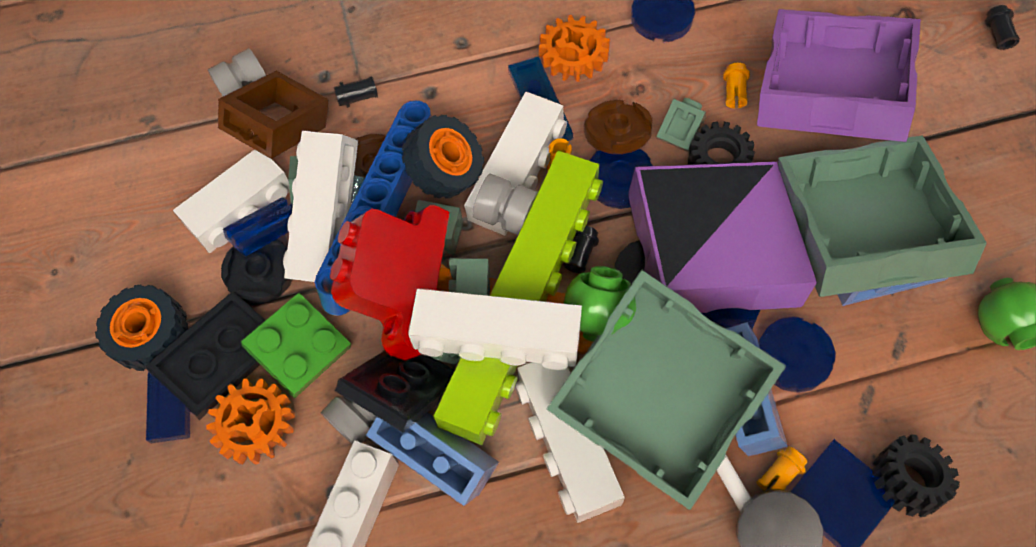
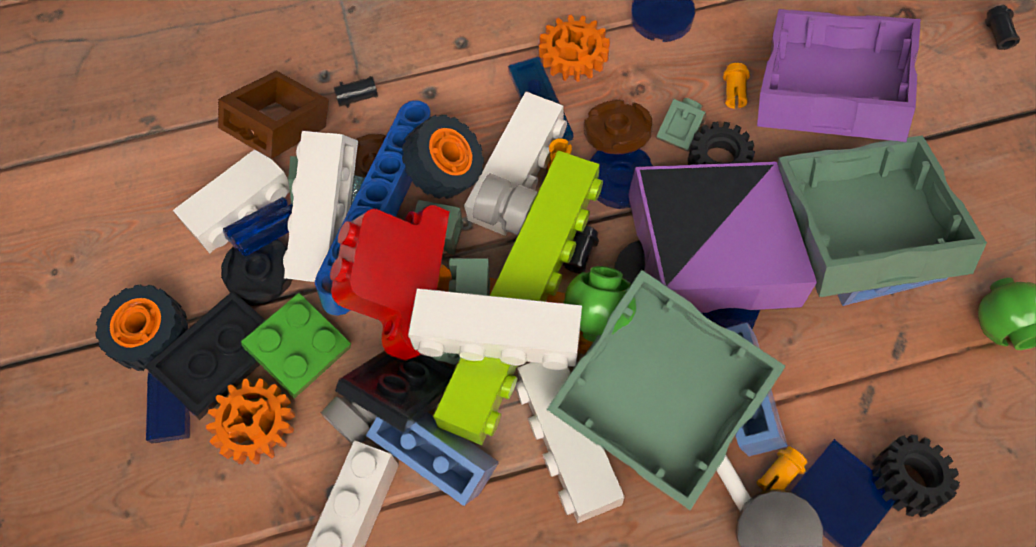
light grey wheel [207,48,266,97] -> none
clear blue tile [758,317,836,393] -> none

